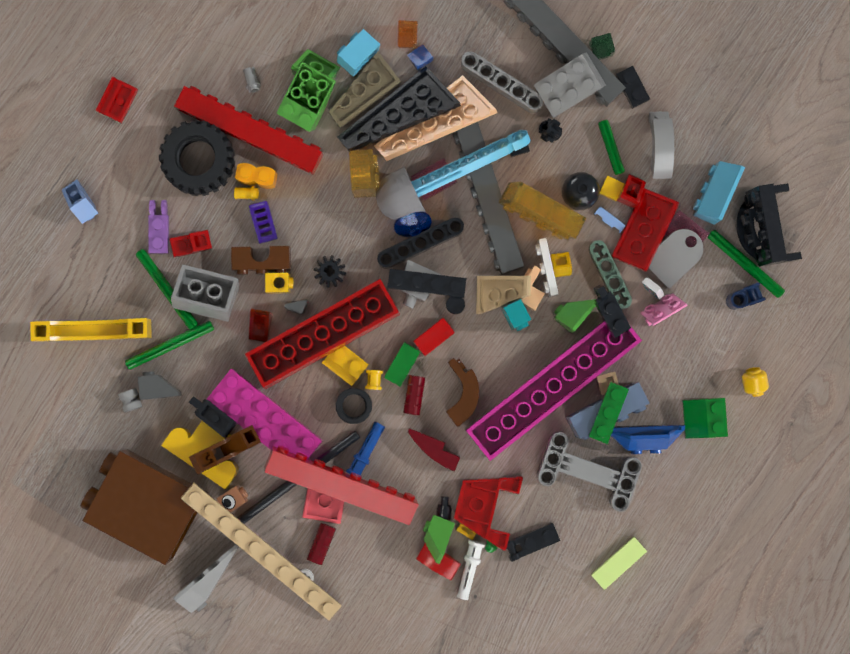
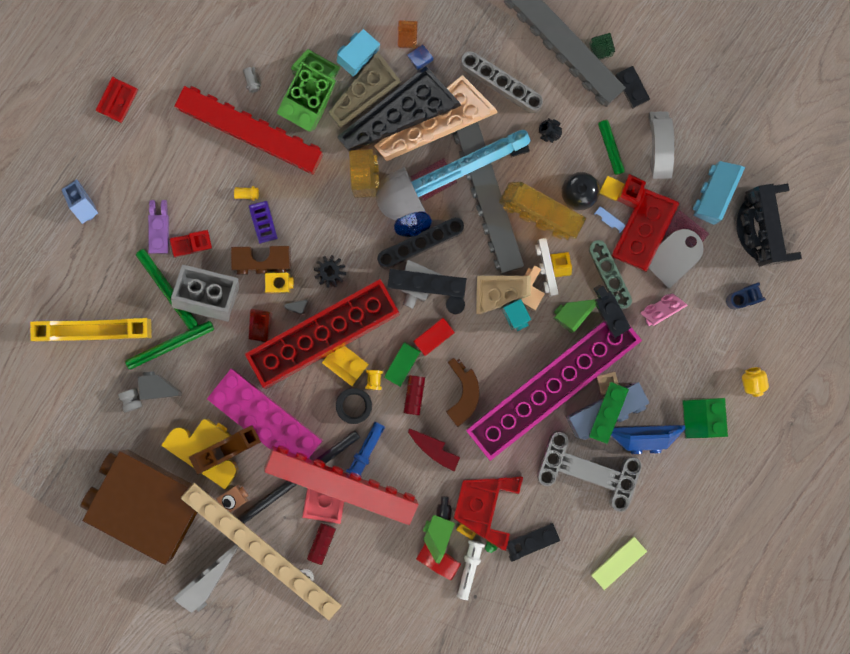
black tyre [159,120,235,196] -> none
black hinge [189,396,238,439] -> none
light orange brick [235,163,278,189] -> none
light grey brick [534,52,606,118] -> none
white tile [642,277,664,300] -> none
green axle [708,230,785,298] -> none

